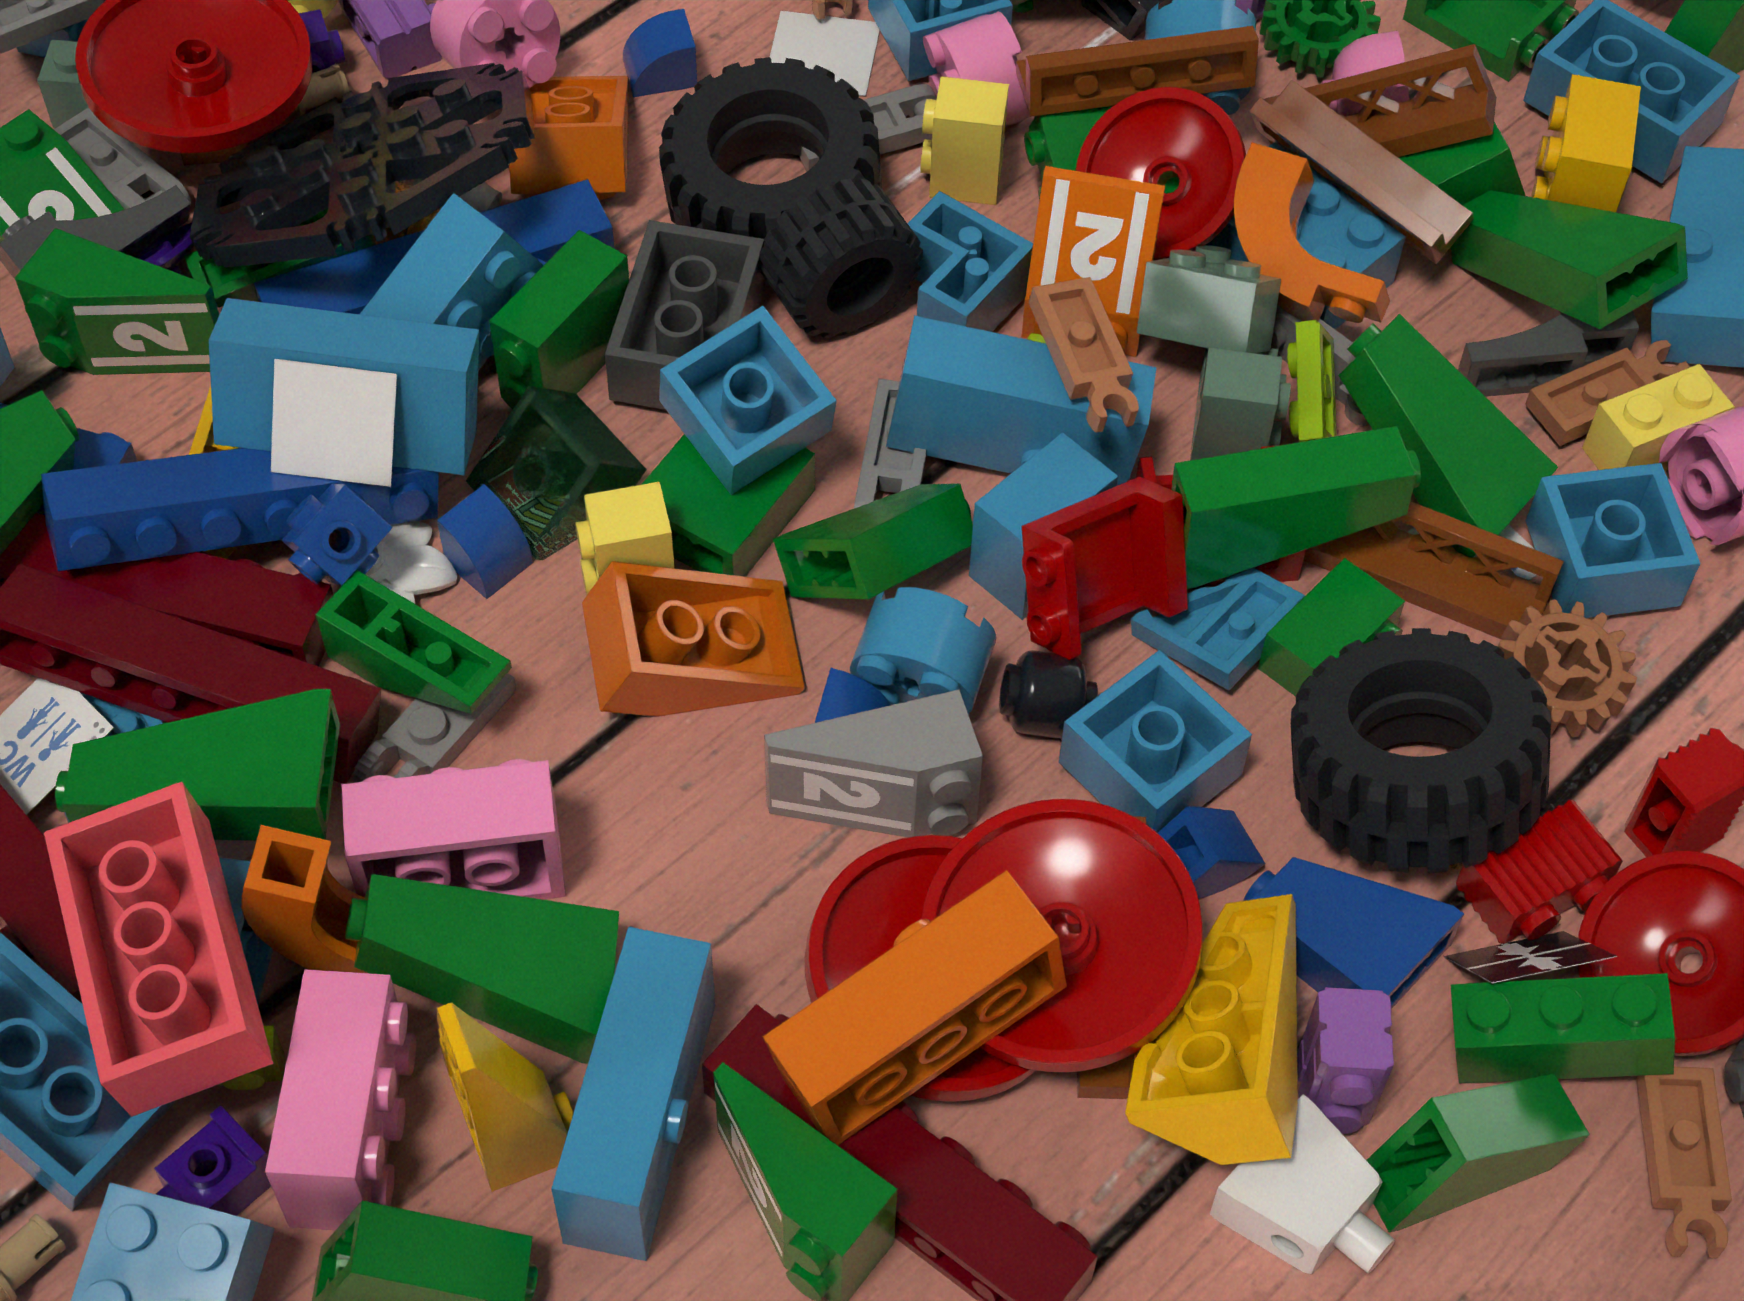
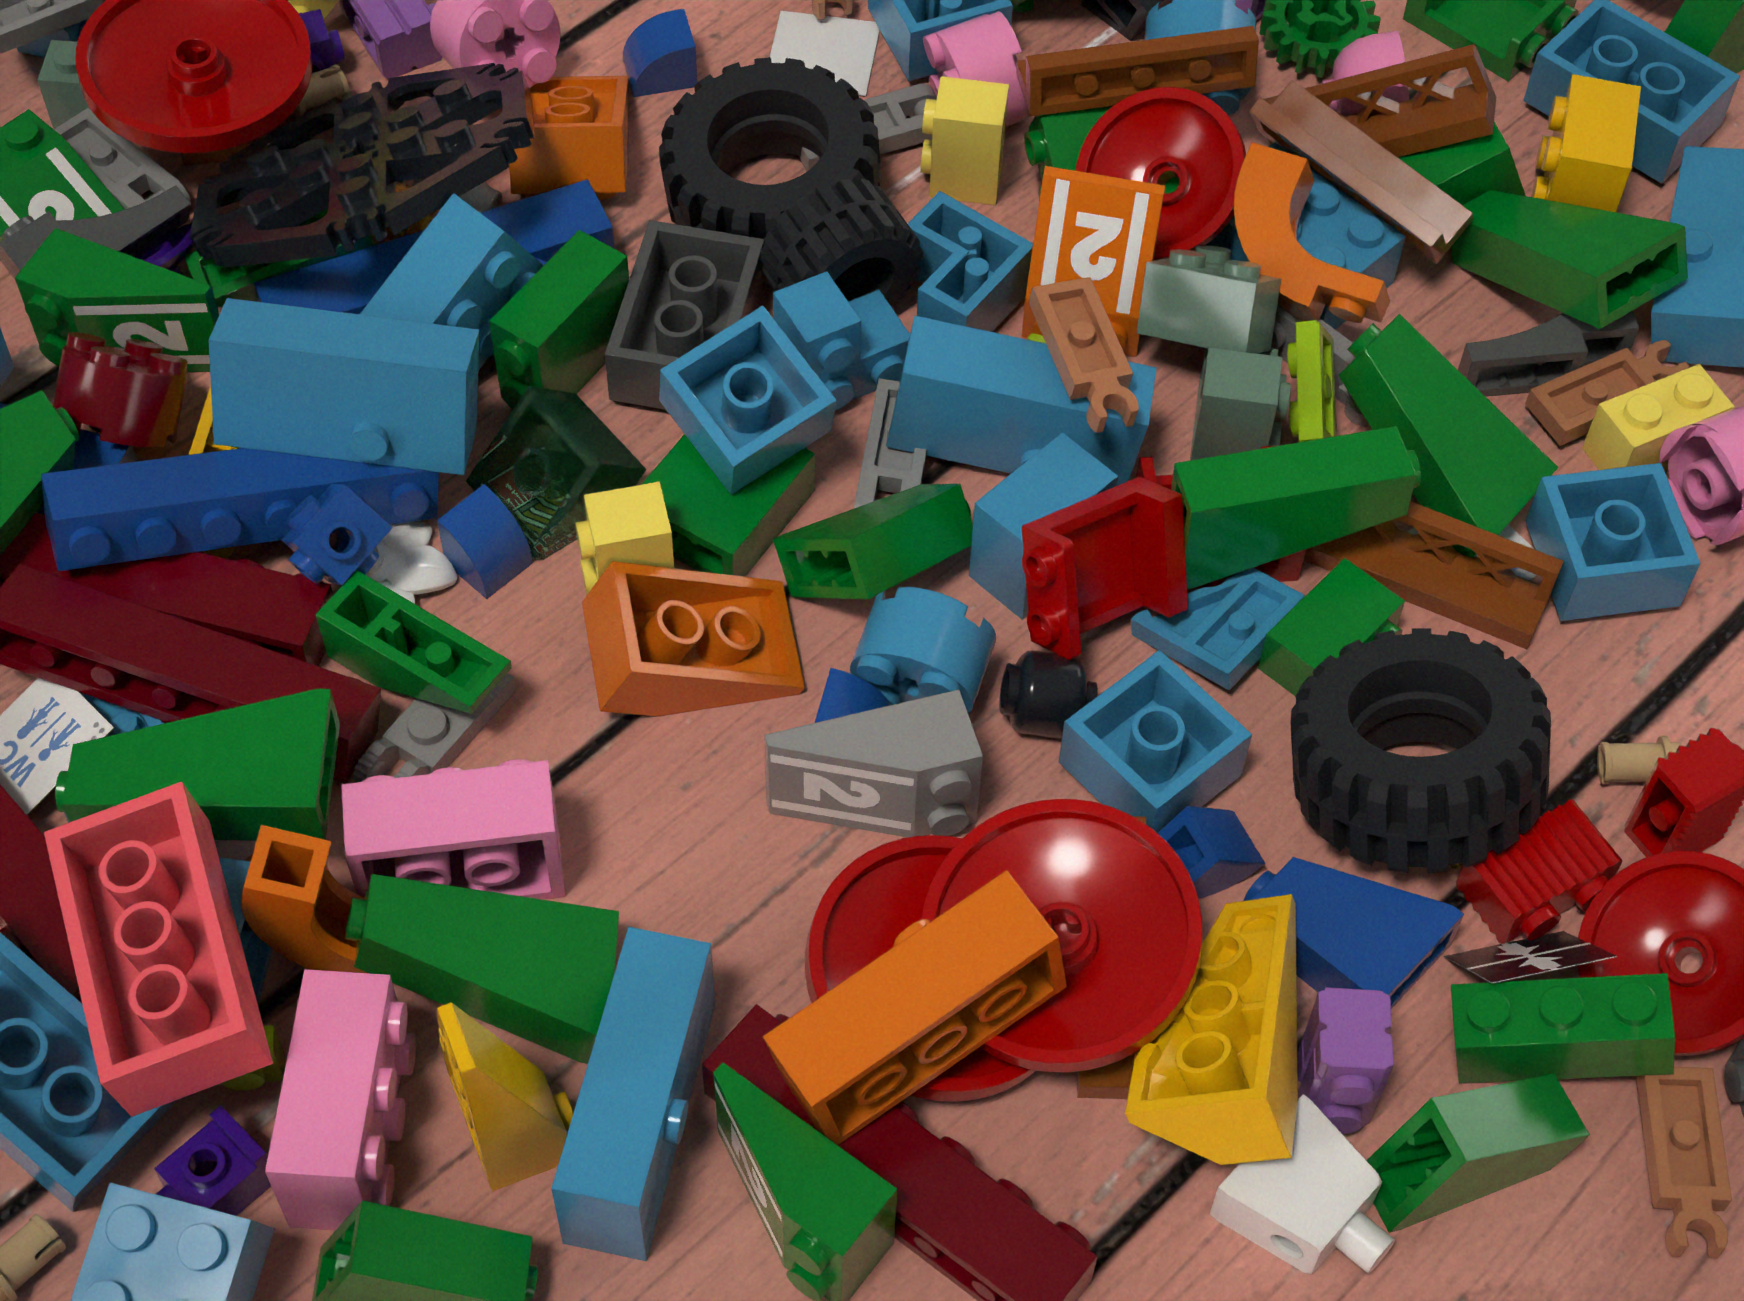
white sticker [271,359,397,487] -> none
nougat gear [1498,600,1637,737] -> none
none -> dark red brick [53,332,188,447]
none -> dark azure brick [773,271,910,410]
none -> tan pin [1597,736,1682,784]

